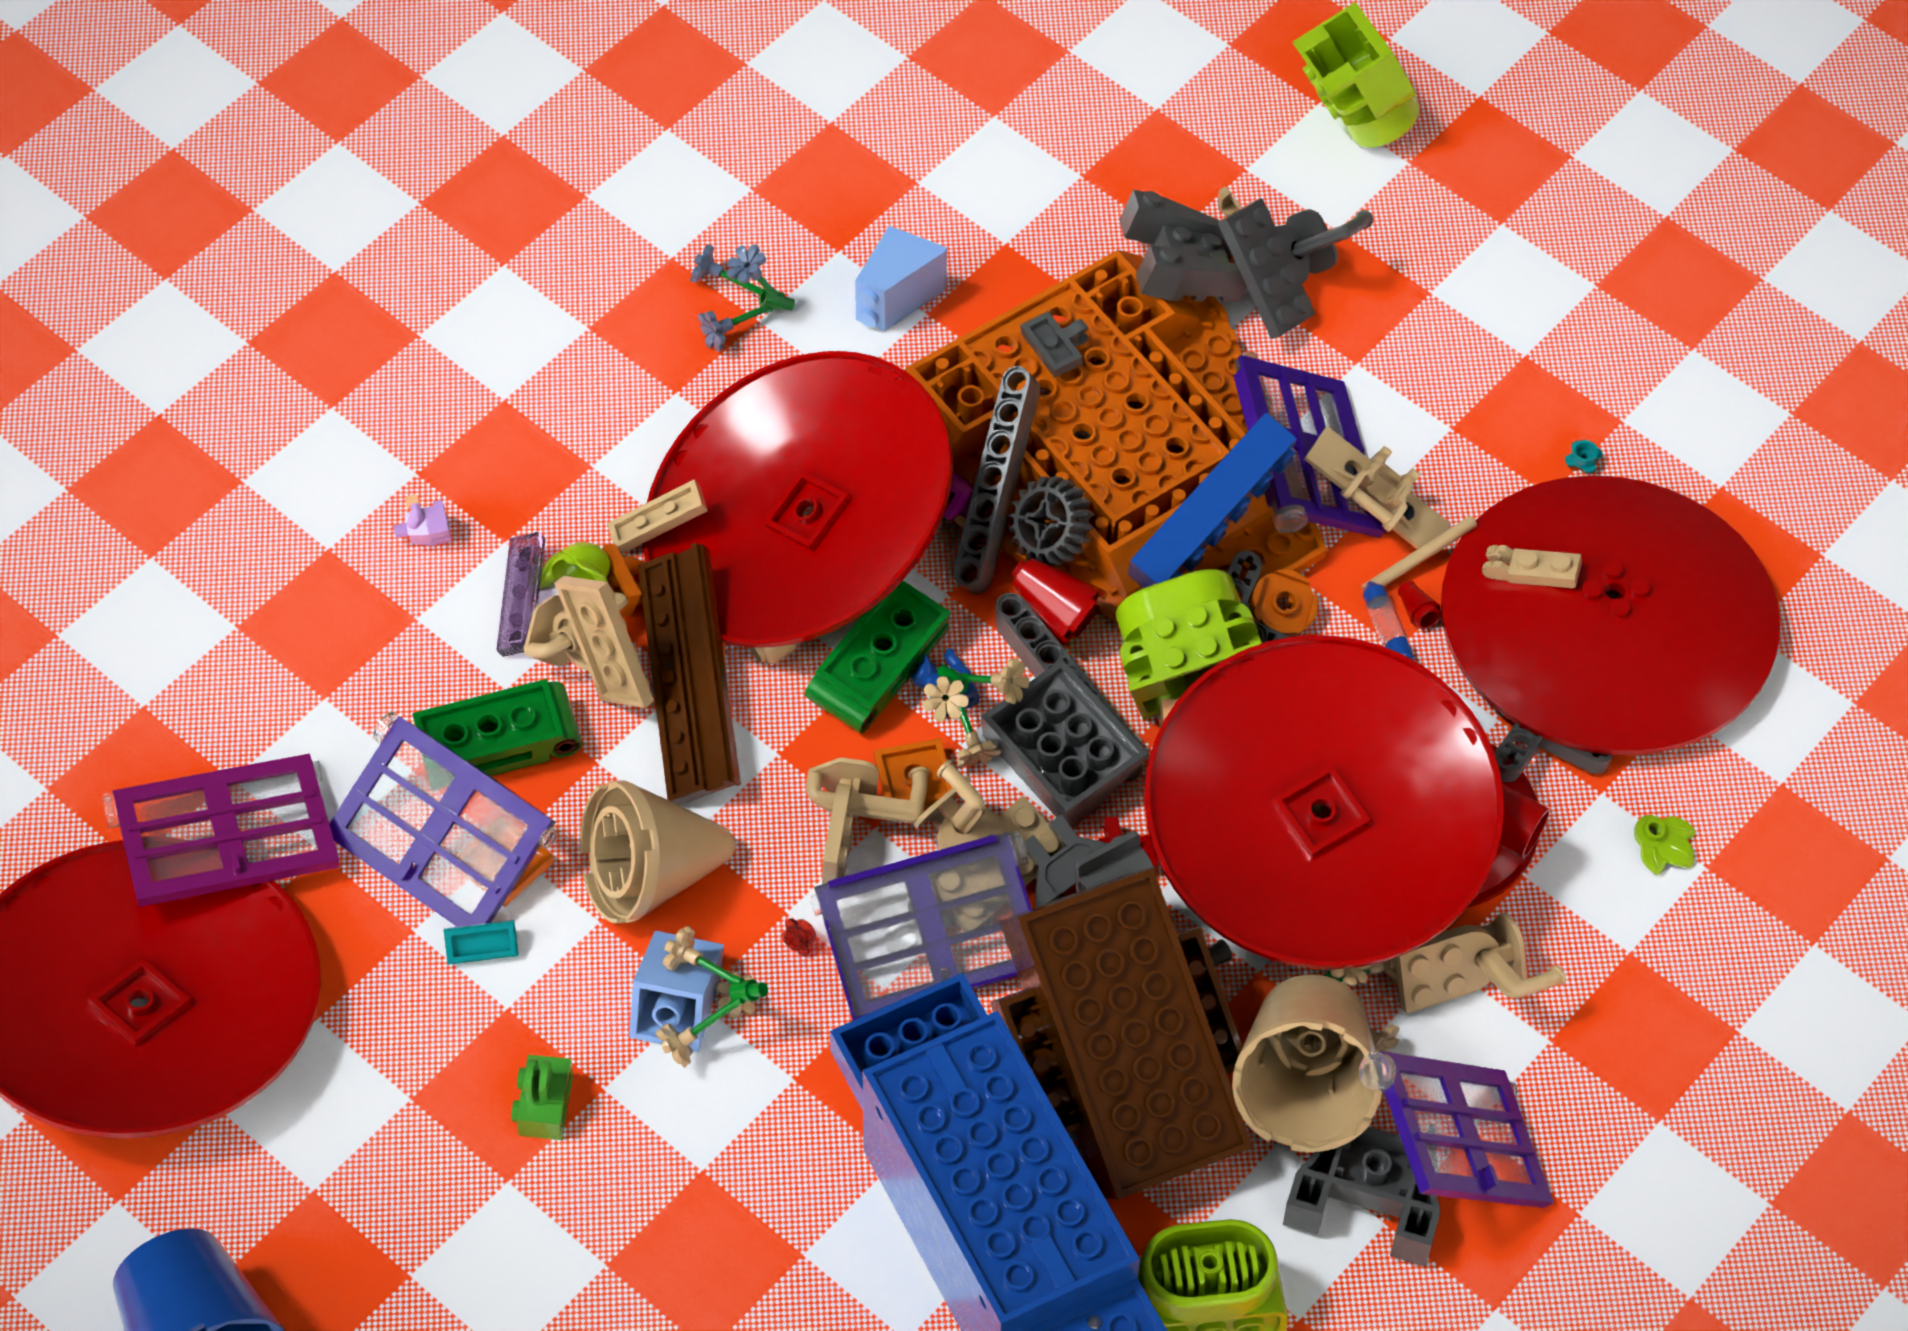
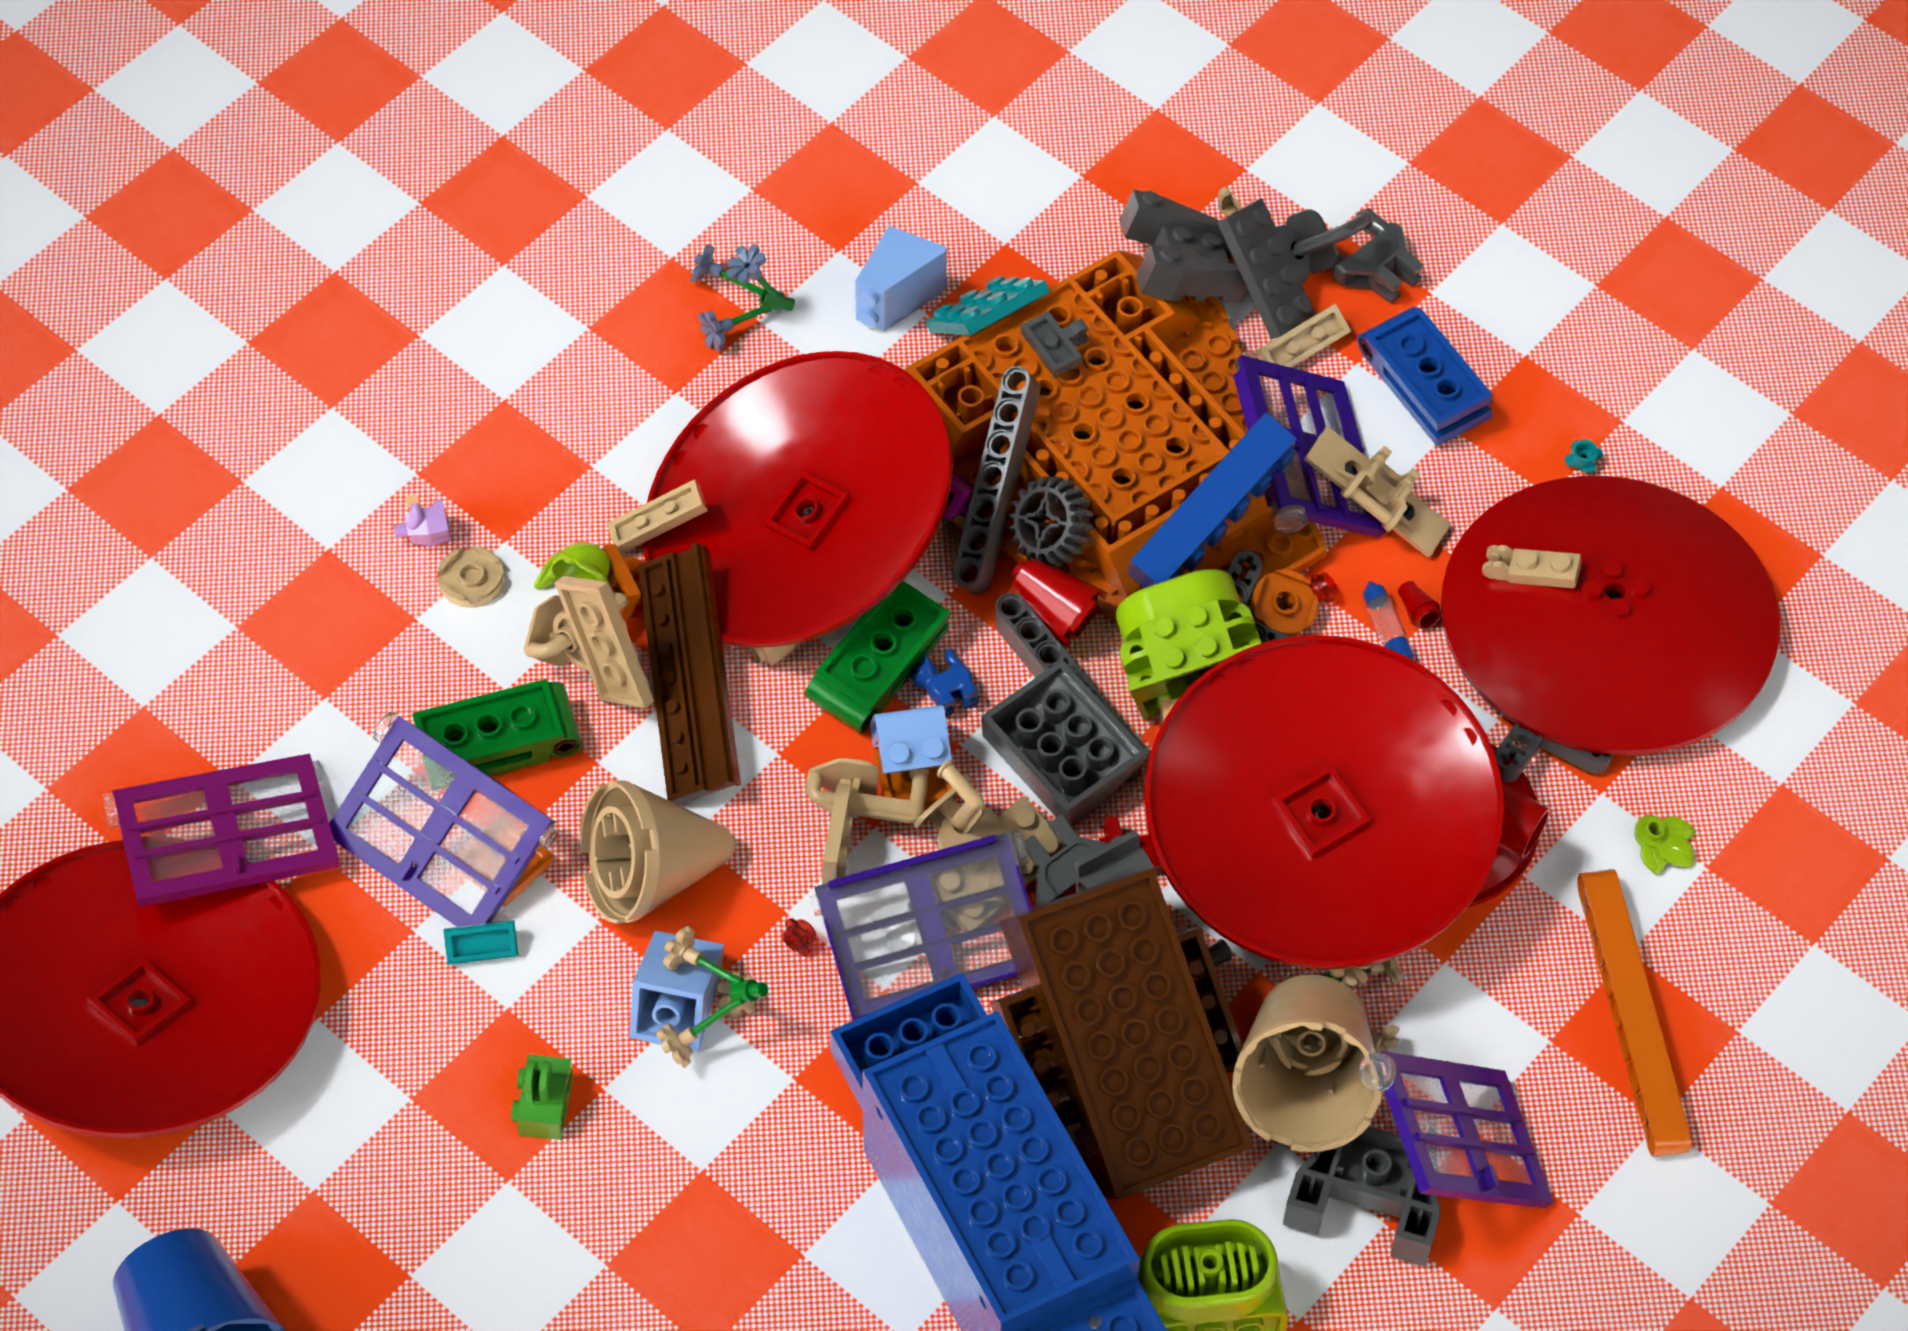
clear purple plate [496,532,546,657] -> none
tan plant [922,658,1030,768] -> none
lime brick [1292,2,1420,148] -> none
tan bar [1361,516,1477,592] -> none
tan plate [1395,912,1566,1014] -> none
none -> tan tile [437,546,505,608]
none -> light blue piece [870,705,952,775]
none -> teal plate [925,275,1050,336]
none -> tan plate [1256,303,1351,379]
none -> clear red plate [1309,572,1339,604]
none -> dark grey connector [1330,208,1424,304]
none -> blue hinge [1357,306,1493,446]
none -> orange beam [1577,869,1691,1157]

